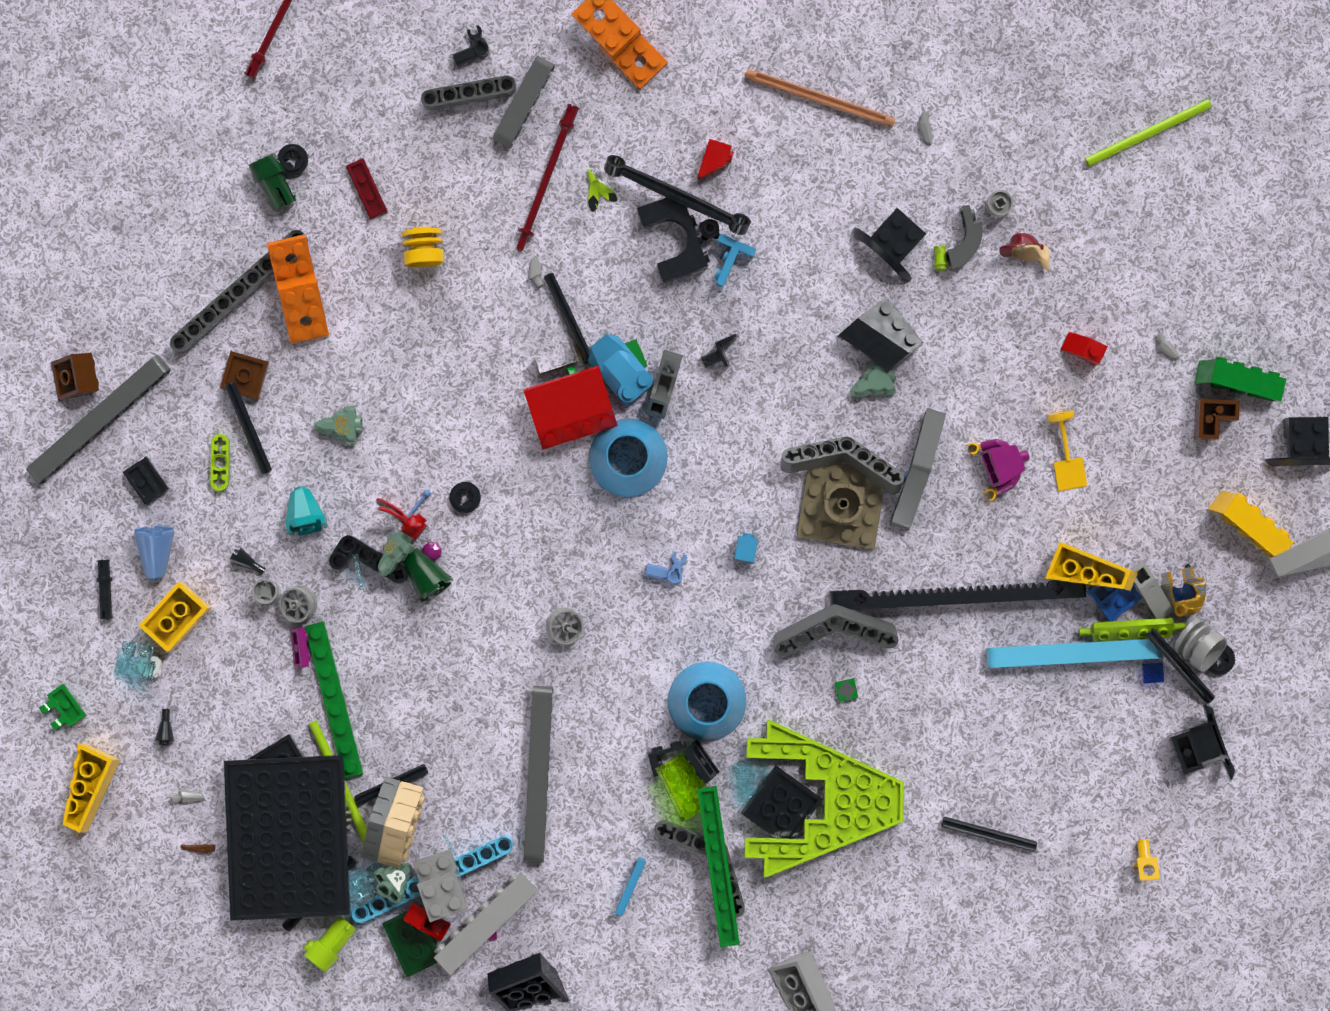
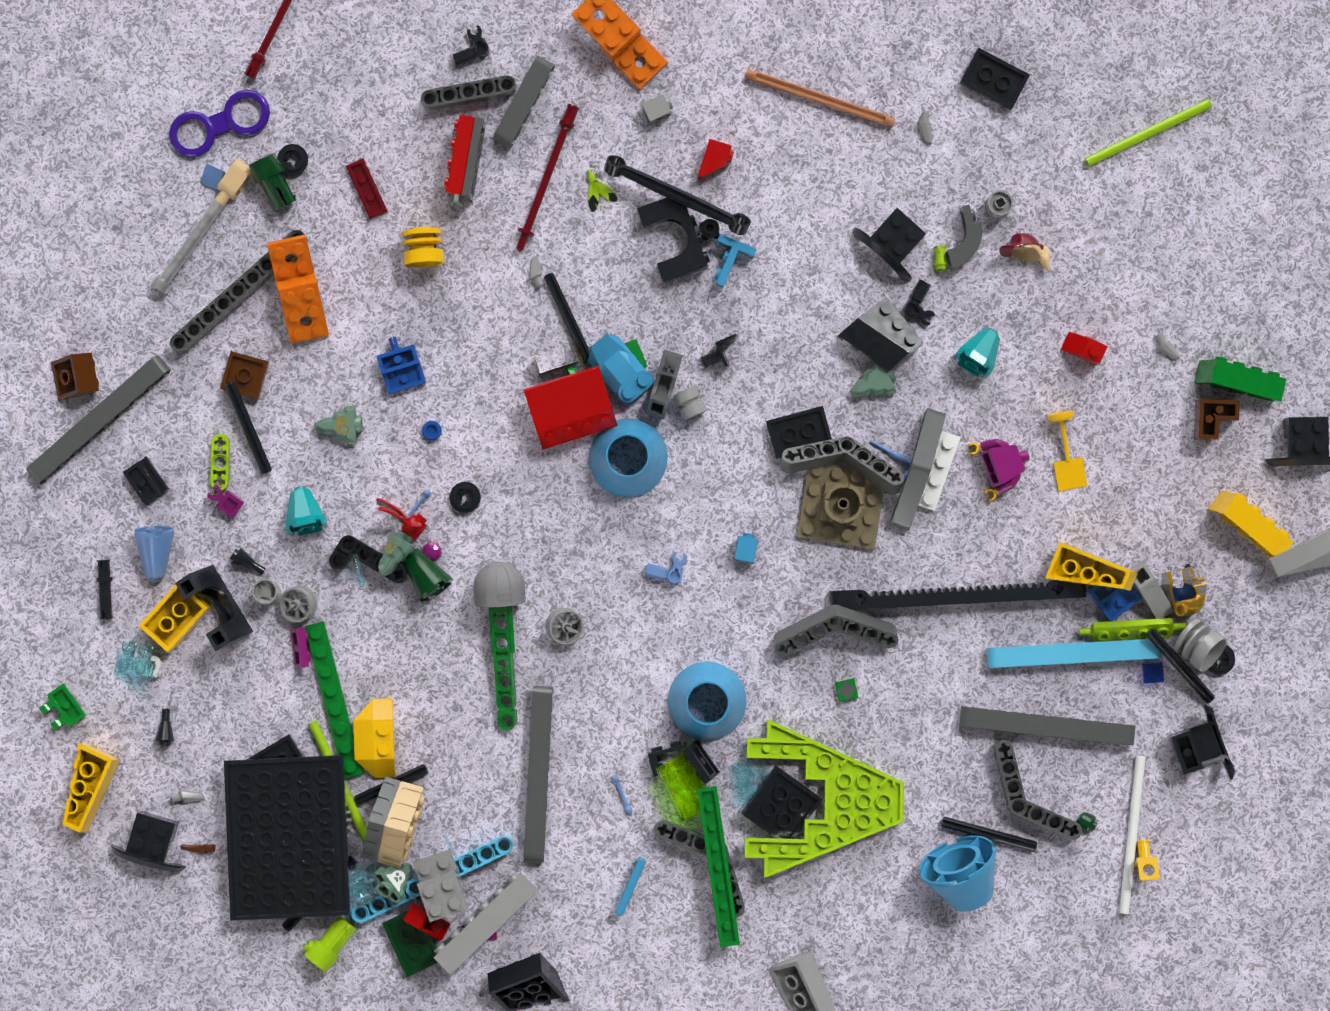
none -> black piece [111,811,186,872]
none -> piece [150,159,252,295]
none -> dark purple bar [169,89,270,157]
none -> black arch [175,565,253,651]
none -> medium blue slope [200,164,226,191]
none -> magenta plate [207,485,244,518]
none -> yellow wedge [353,698,395,778]
none -> blue plate [376,337,427,394]
none -> blue tile [422,421,442,441]
none -> piece [444,115,486,208]
none -> piece [473,562,526,731]
none -> medium blue hinge [613,774,632,814]
none -> light grey brick [642,94,673,125]
none -> light grey wheel [673,386,707,421]
none -> black plate [766,406,832,459]
none -> medium blue piece [870,440,911,467]
none -> black bar [903,280,935,325]
none -> white plate [918,431,960,511]
none -> dark azure cone [919,836,996,912]
none -> teal cone [953,328,1000,379]
none -> dark grey beam [959,706,1136,745]
none -> black plate [960,47,1030,110]
none -> dark grey beam [993,739,1082,840]
none -> dark green piece [1077,812,1097,833]
none -> white piece [1119,755,1146,914]

